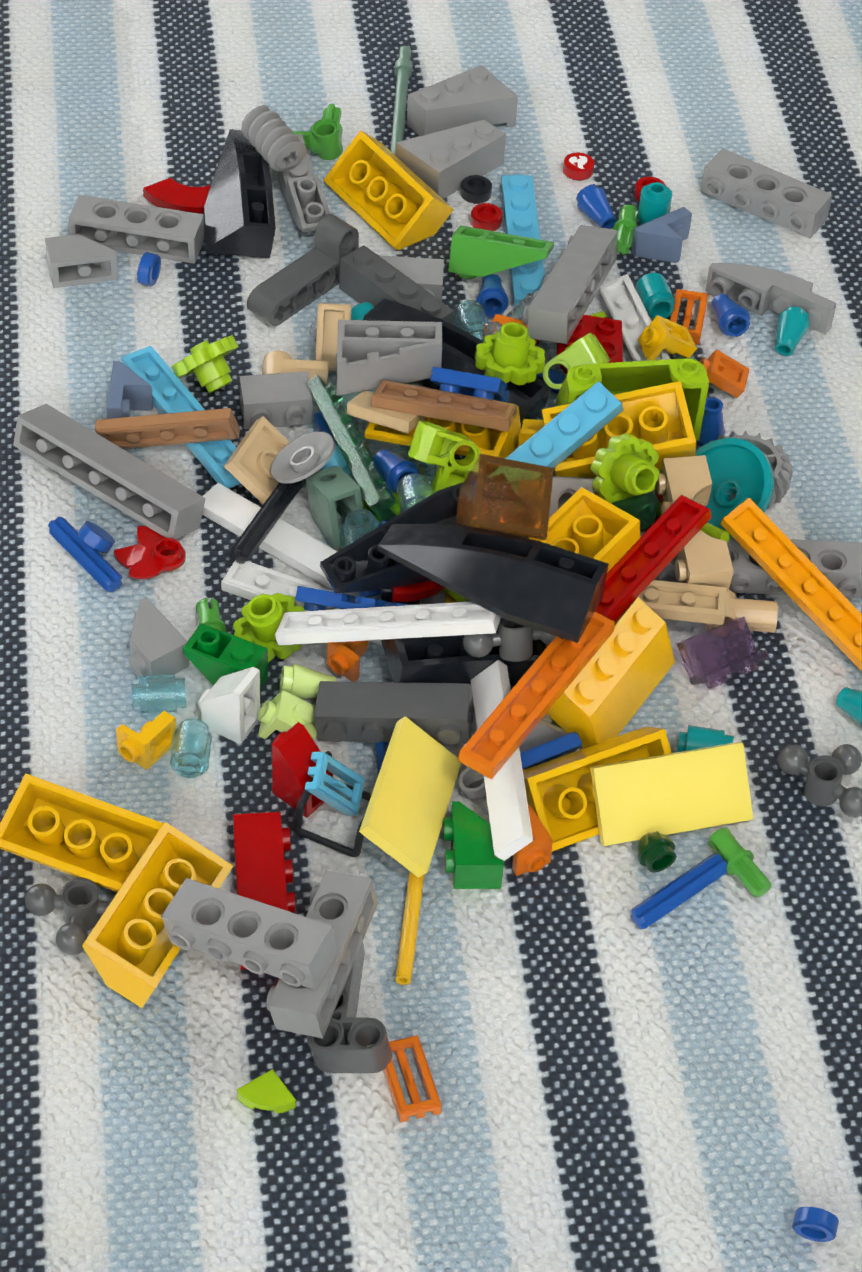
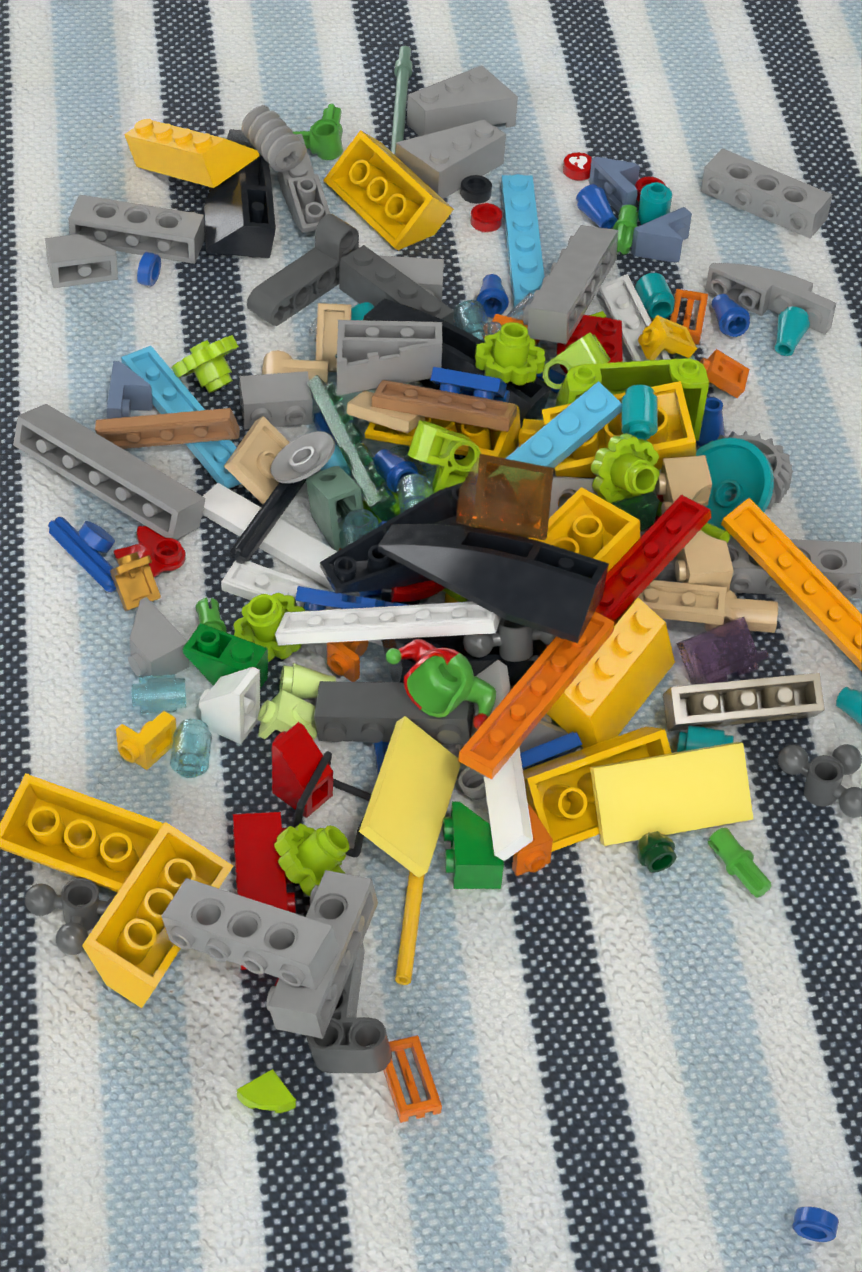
red tile [143,178,211,214] -> none
medium azure tile [305,752,365,816] -> none
bright green slope [448,225,554,279] -> none
blue axle [630,853,727,929] -> none
none -> pearl gold bracket [109,552,161,611]
none -> yellow slope [124,119,260,188]
none -> lime plant [274,824,350,896]
none -> bright green piece [386,639,496,730]
none -> sand blue slope [589,157,640,213]
none -> teal brick [622,385,658,440]
none -> dark tan brick [663,673,825,731]

